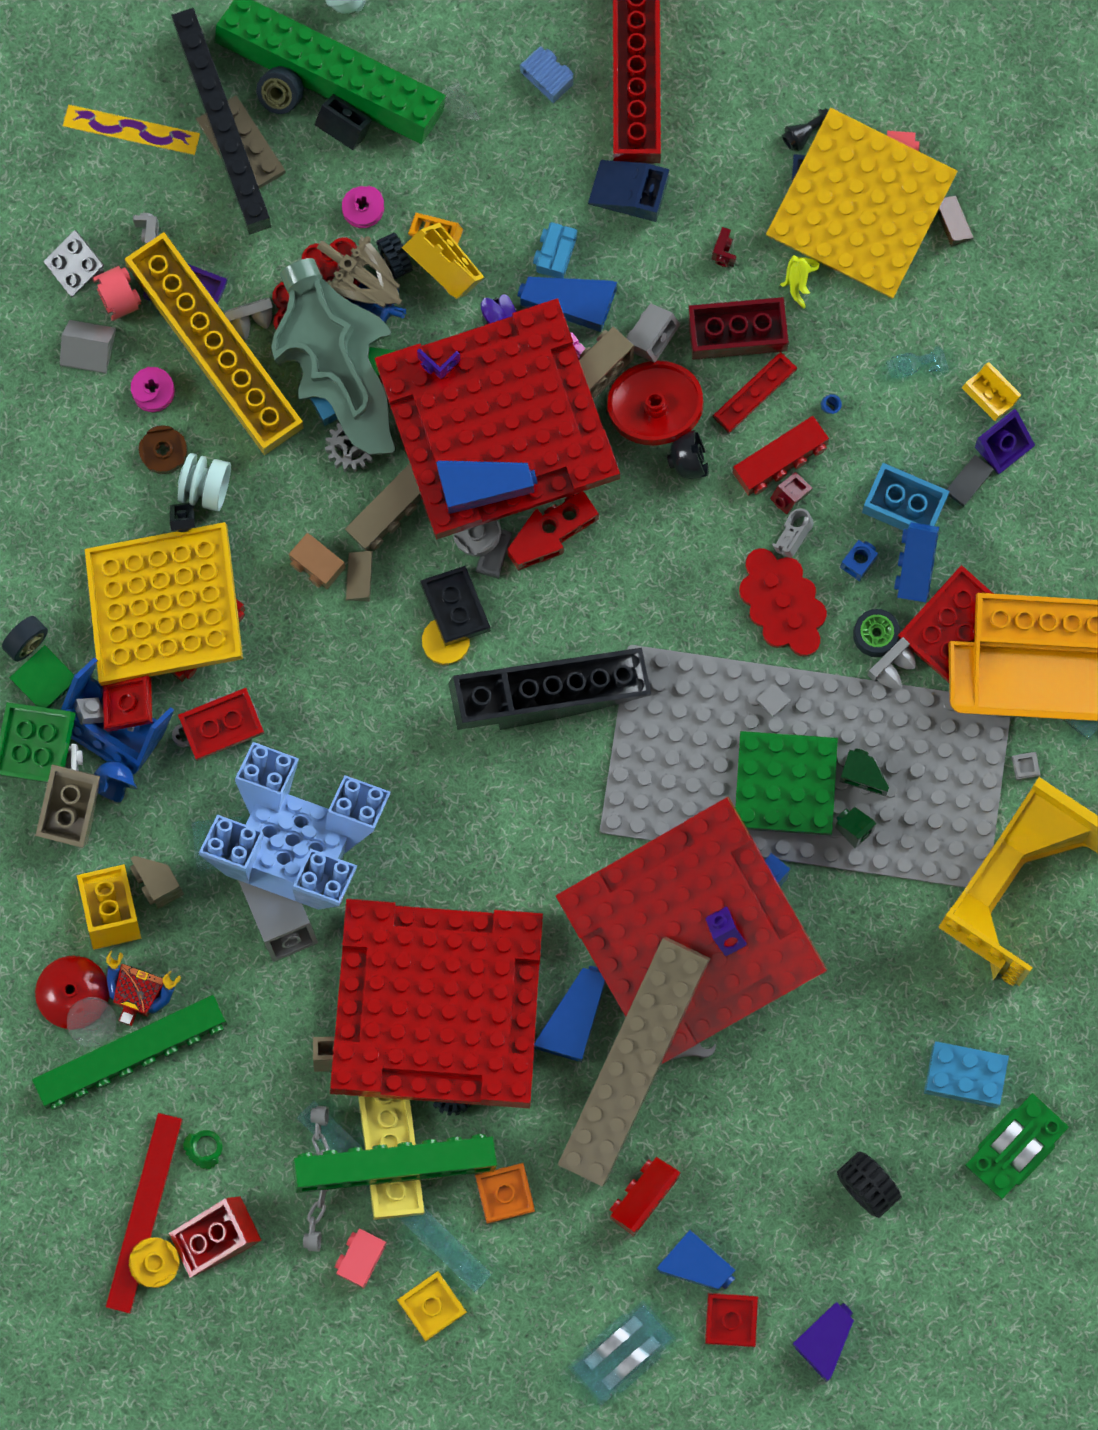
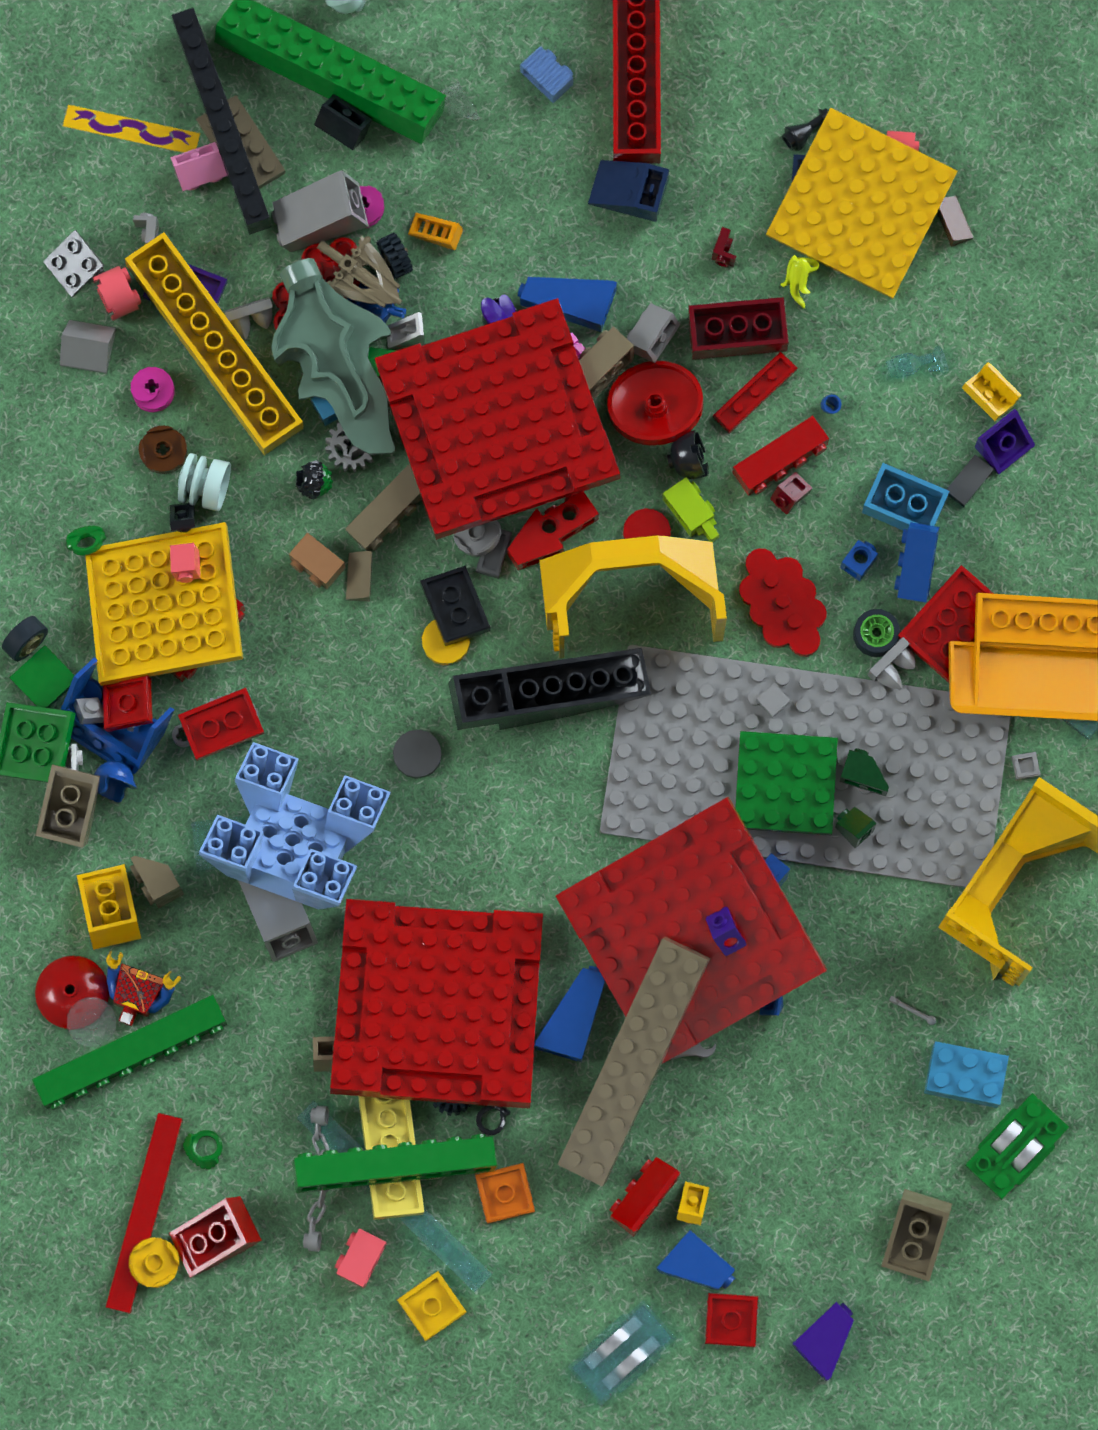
wheel [256,66,304,114] -> none
yellow wedge [402,223,485,299] -> none
dark purple bracket [417,349,461,379] -> none
blue slope [436,461,538,514] -> none
dark azure brick [533,222,577,278] -> none
light grey piece [772,508,814,558] -> none
black tyre [837,1151,902,1218] -> none
none -> green piece [66,526,106,556]
none -> bright pink brick [170,142,227,191]
none -> coral brick [170,543,200,583]
none -> light grey slope [272,170,369,252]
none -> black piece [296,460,333,500]
none -> white slope [387,312,425,349]
none -> dark grey tile [393,730,442,779]
none -> black piece [476,1106,511,1135]
none -> yellow panel [539,535,727,658]
none -> red tile [623,508,671,539]
none -> lime hinge [662,477,719,542]
none -> yellow slope [676,1181,709,1225]
none -> blue slope [759,996,783,1016]
none -> dark tan slope [881,1189,952,1281]
none -> light grey hinge [889,996,936,1025]

